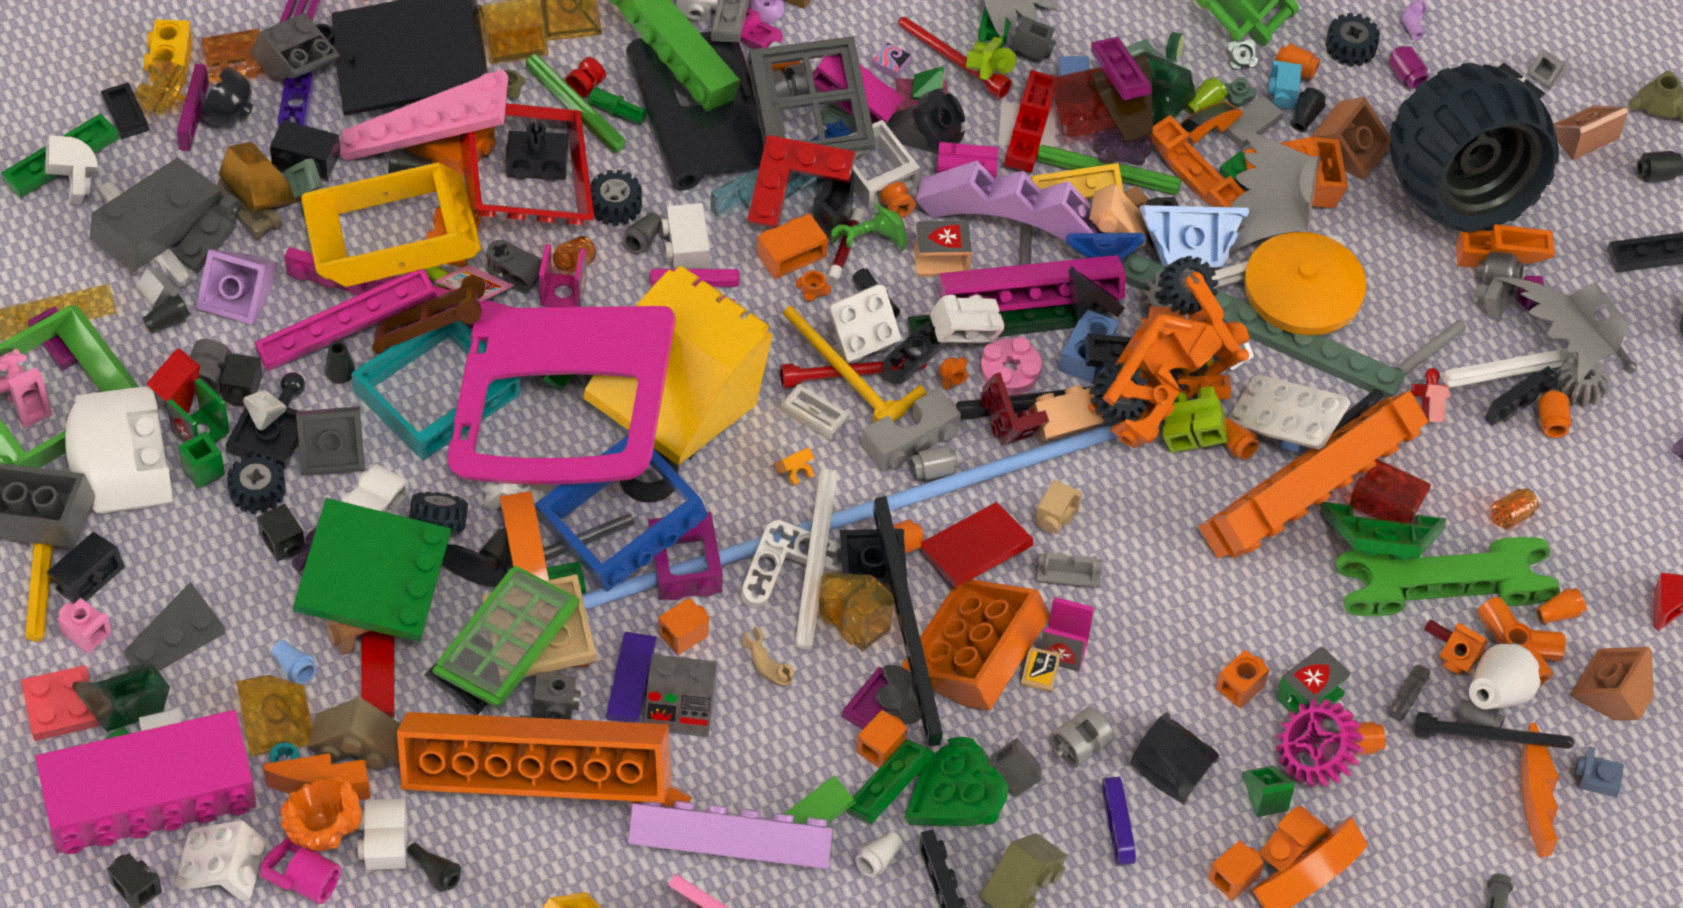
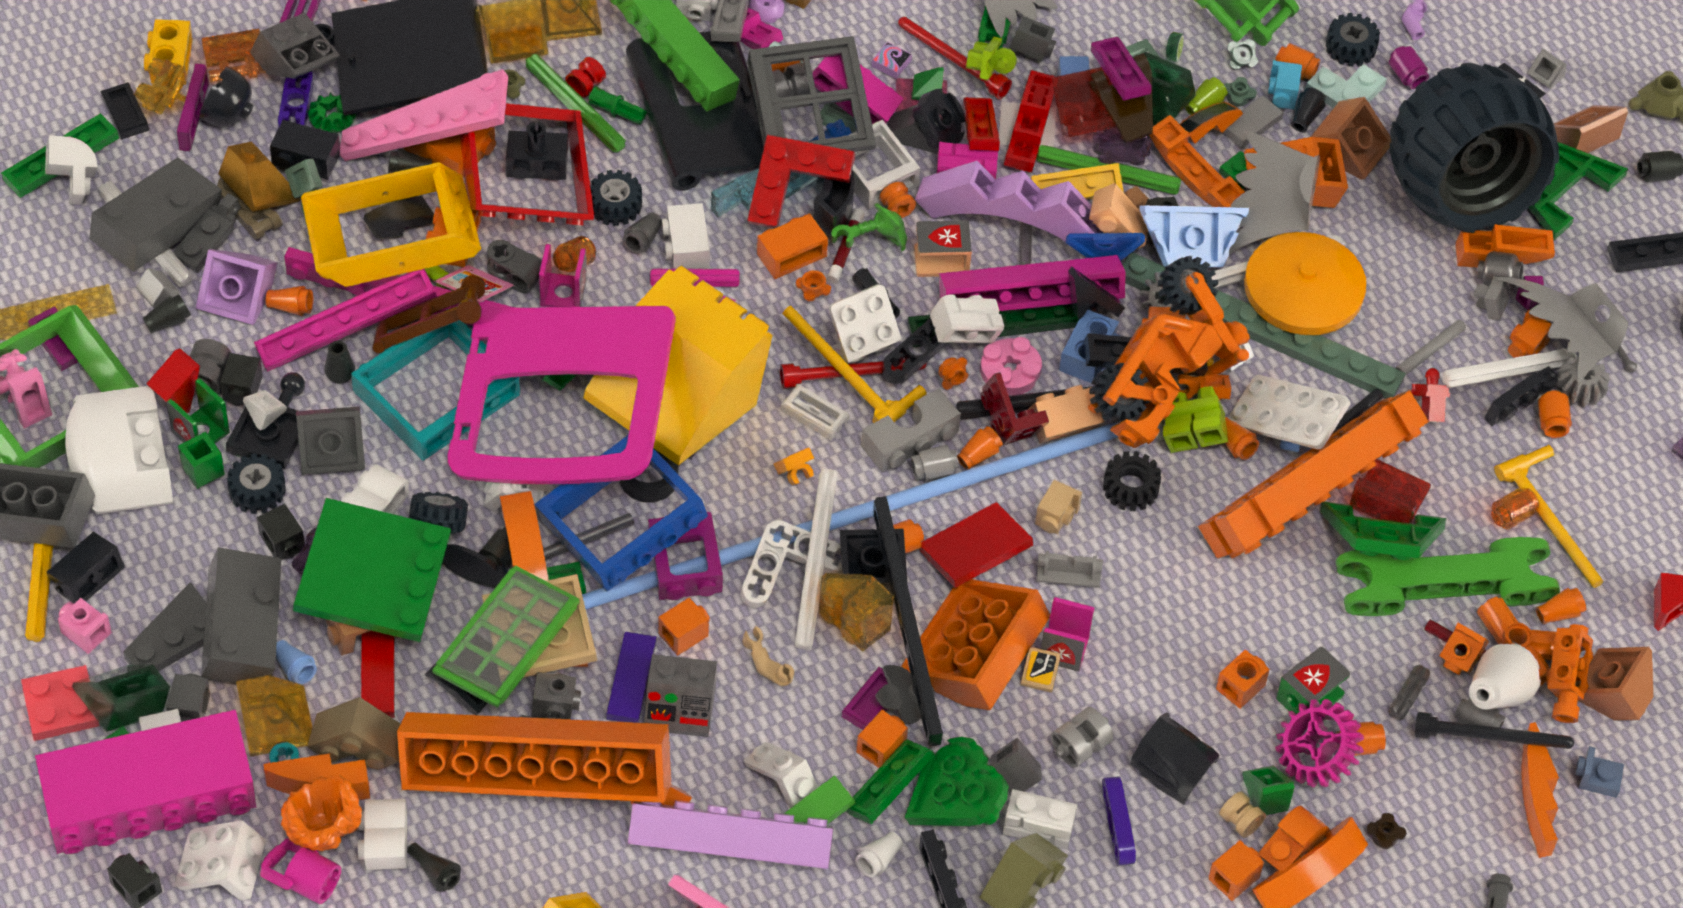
none -> dark grey brick [166,674,210,722]
none -> dark grey brick [201,547,282,688]
none -> orange cone [266,286,314,316]
none -> green gear [308,92,356,133]
none -> black slope [363,196,434,238]
none -> white bracket [743,742,818,807]
none -> orange cone [957,426,1003,470]
none -> red tile [962,97,1000,151]
none -> white brick [1003,789,1078,850]
none -> black tyre [1103,451,1162,511]
none -> tan wheel [1219,791,1266,838]
none -> light aqua plate [1305,64,1387,108]
none -> dark brown plate [1367,813,1407,849]
none -> yellow bar [1494,445,1604,588]
none -> orange brick [1508,310,1552,358]
none -> green wing [1529,142,1628,241]
none -> orange brick [1546,624,1593,723]

